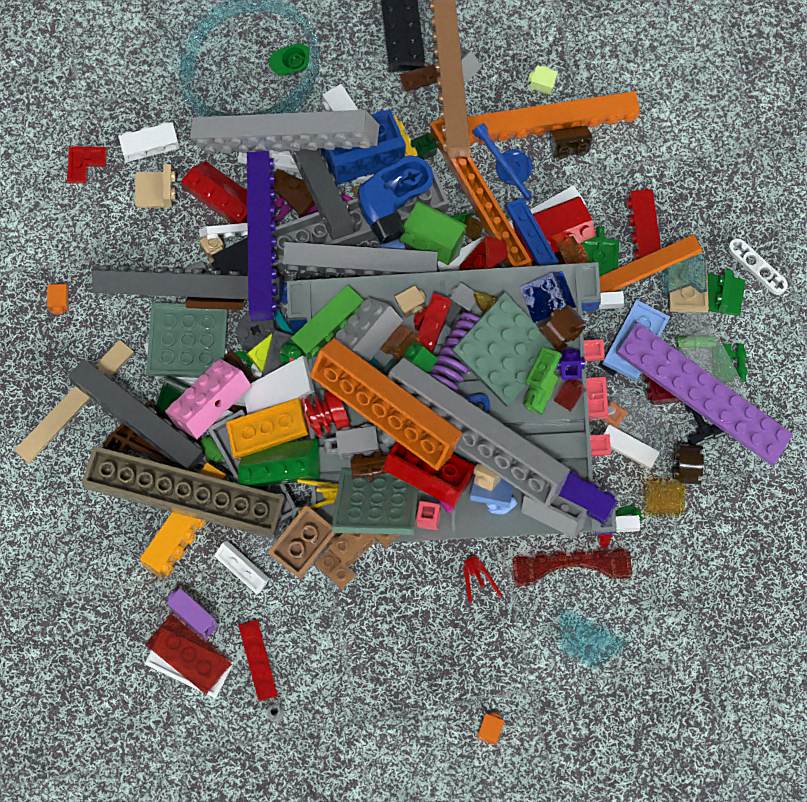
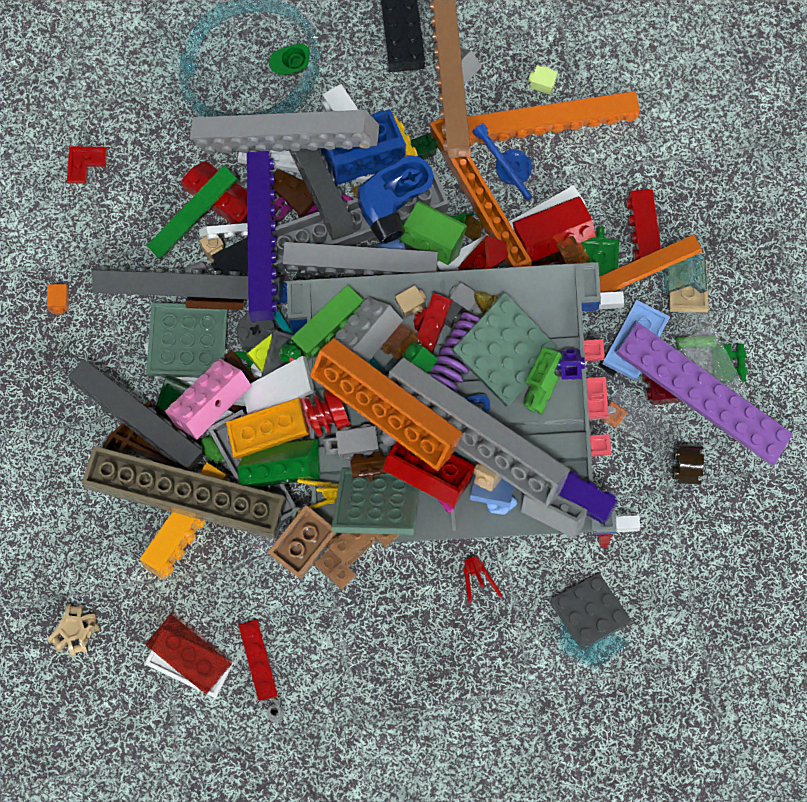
tan tile [14,340,134,464] -> none
white brick [119,122,180,162] -> none
tan bracket [135,164,176,208] -> none
medium lavender brick [167,588,218,641] -> none
white plate [214,540,269,594] -> none
reddish brown plate [400,64,439,92] -> none
coral brick [416,501,441,531] -> none
orange brick [477,712,504,745] -> none
blue plate [505,197,559,266] -> none
clear red arch [512,549,633,587] -> none
clear blue bracket [520,271,576,323] -> none
reddish brown brick [539,305,587,351] -> none
dark brown slope [549,125,593,159] -> none
clear red bracket [554,379,587,412] -> none
white tile [603,425,660,470] -> none
green piece [616,506,643,521] -> none
clear yellow slope [642,482,686,517] -> none
black bar [685,405,727,446] -> none
green bracket [707,269,745,316] -> none
white beam [728,239,788,295] -> none
none -> tan piece [47,604,100,657]
none -> green tile [146,165,238,259]
none -> dark grey plate [549,573,632,651]

